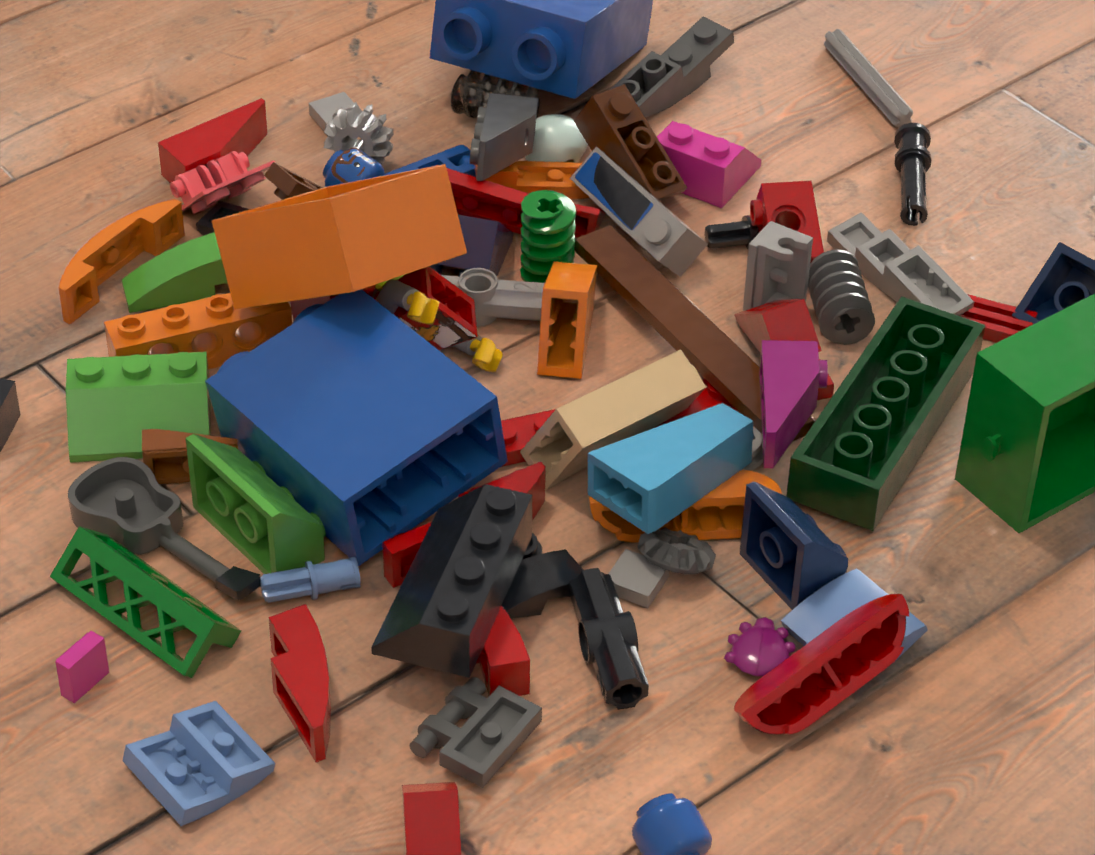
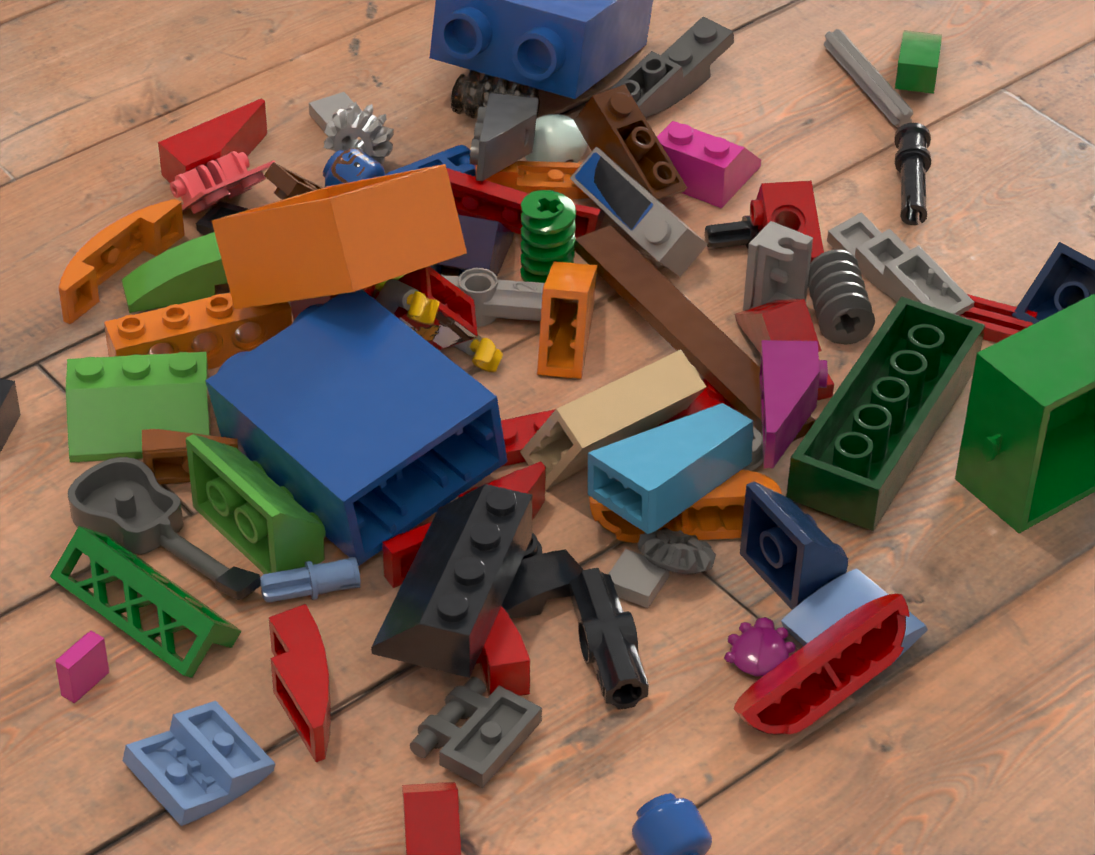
none -> green slope [895,30,942,94]

